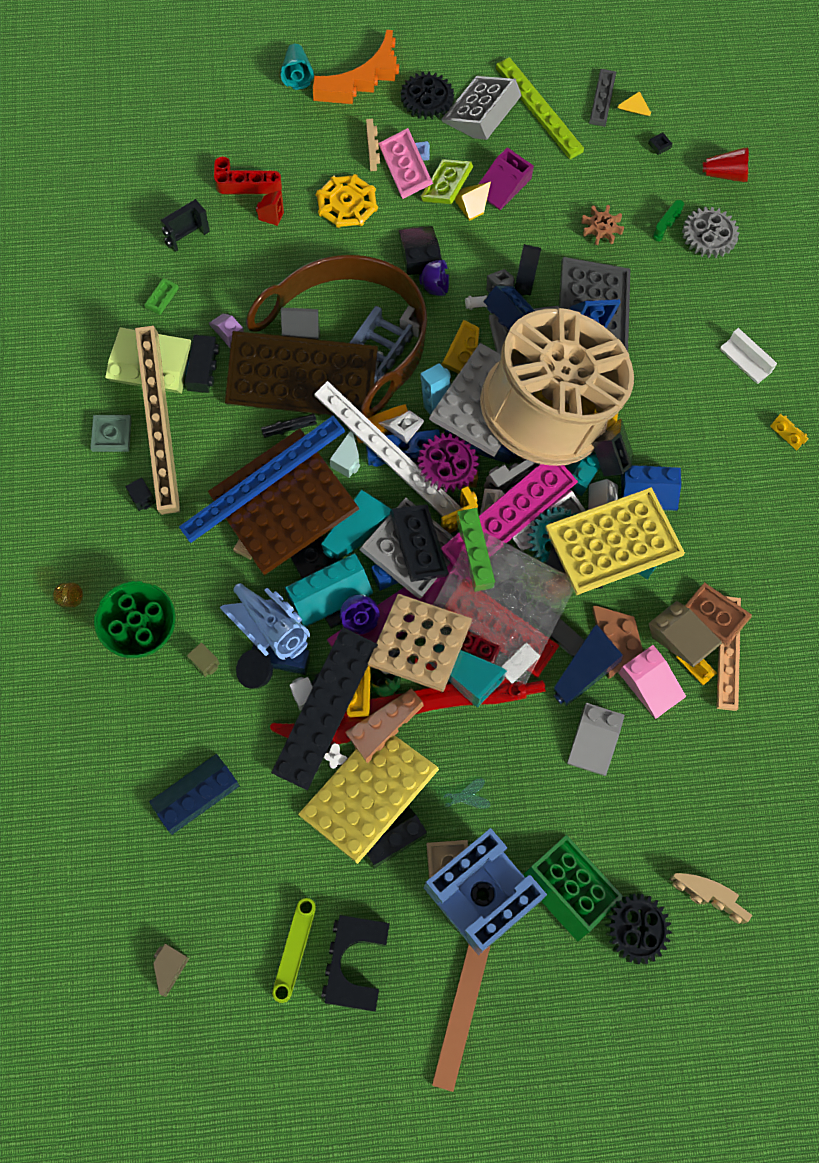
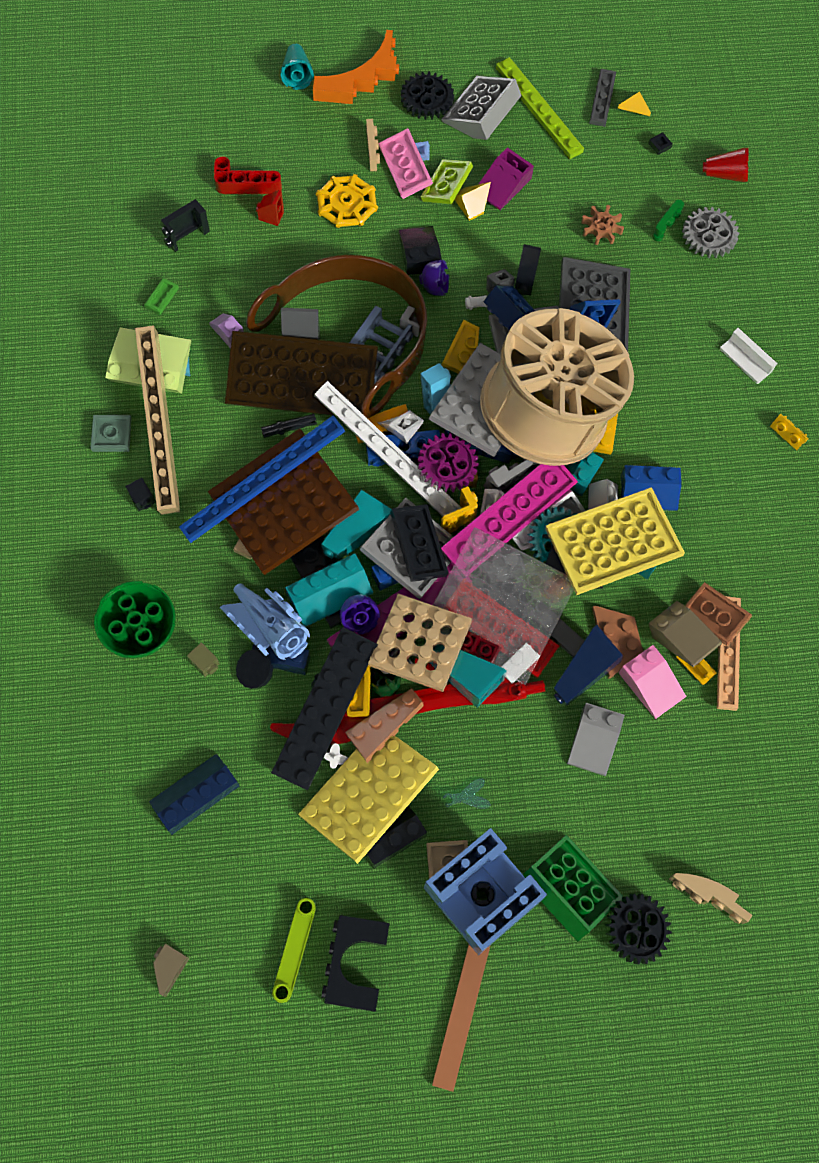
clear orange head [53,582,83,608] -> none
black brick [185,335,220,393] -> none
white brick [290,677,312,711] -> none
light aqua slope [330,431,360,478] -> none
bright green arch [456,508,495,592] -> none
black slope [592,419,633,476] -> none

